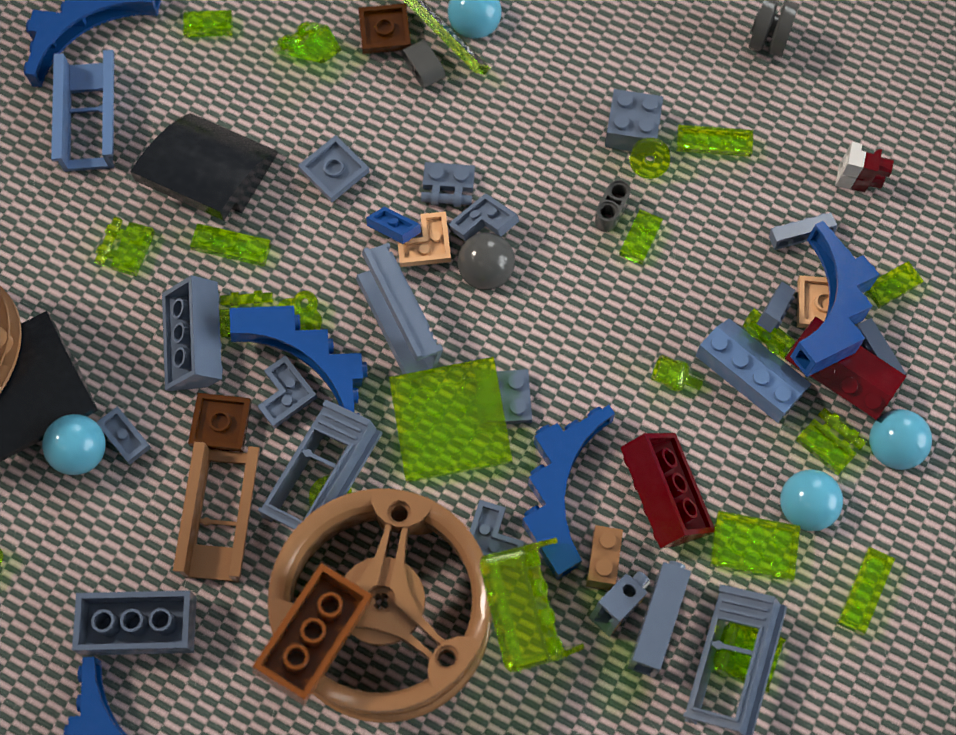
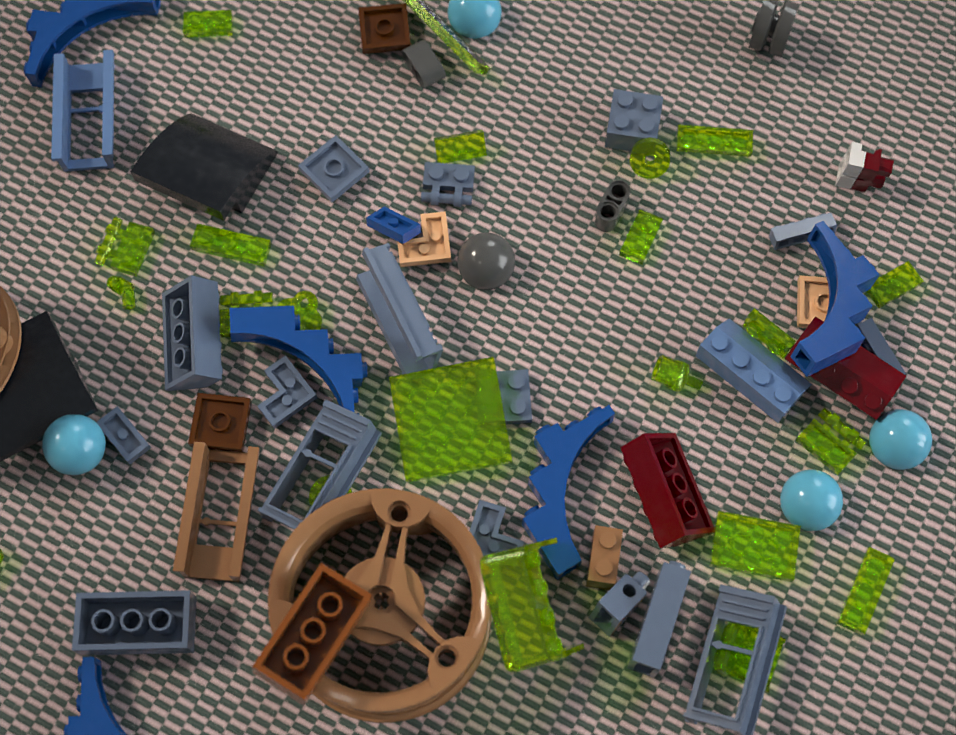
clear neon green slope [272,21,342,64] -> none
sand blue plate [448,193,520,241] -> none
sand blue piece [756,282,796,333] -> none
none -> clear neon green arm [107,276,136,310]
none -> clear neon green plate [433,129,487,163]

